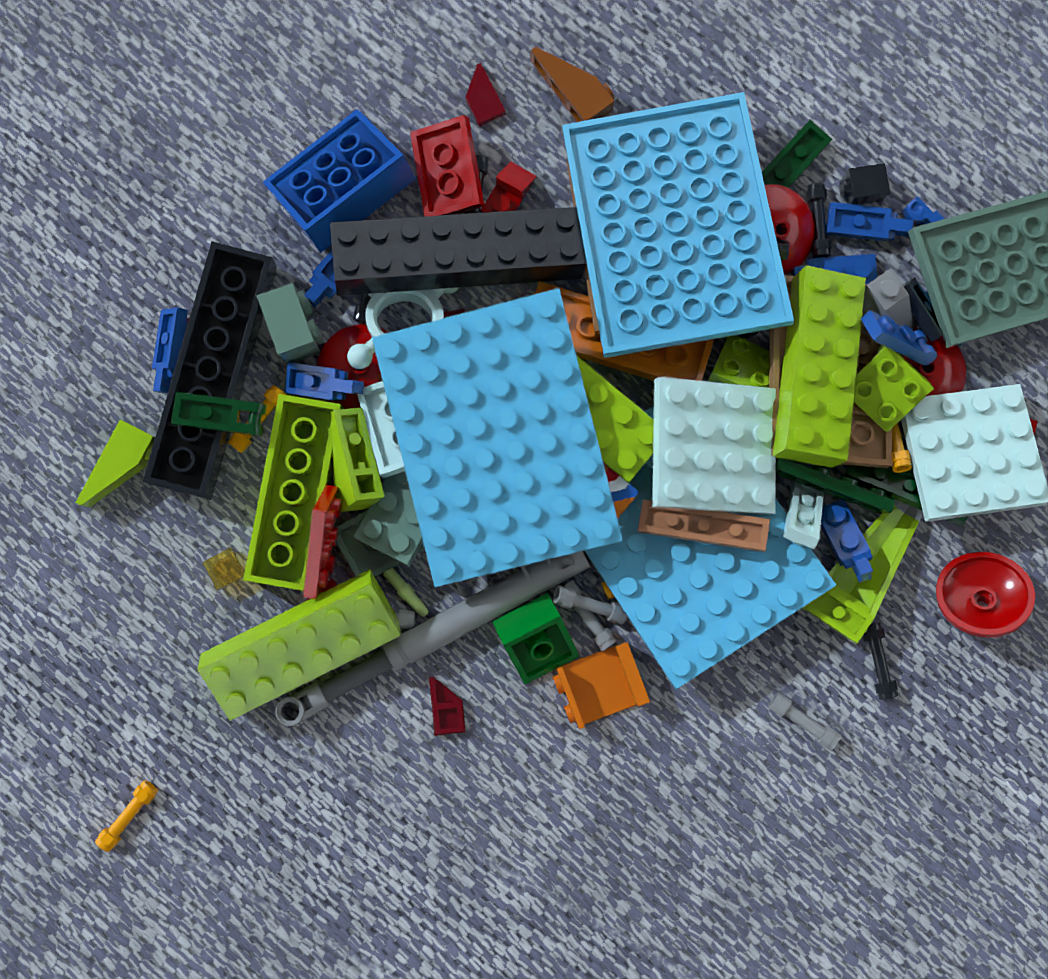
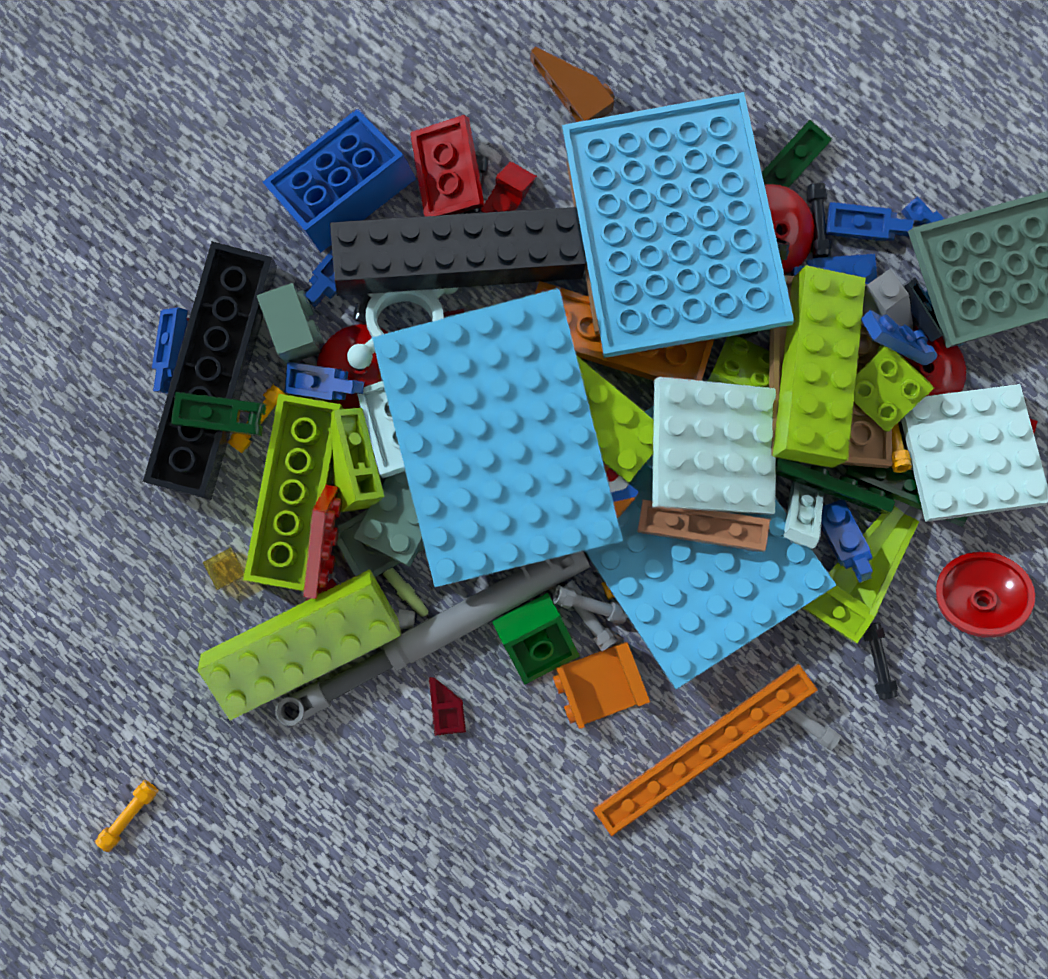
lime slope [75,420,155,508] -> none
dark red tile [465,63,506,127] -> none
black brick [839,163,890,205] -> none
none -> orange tile [593,663,818,837]

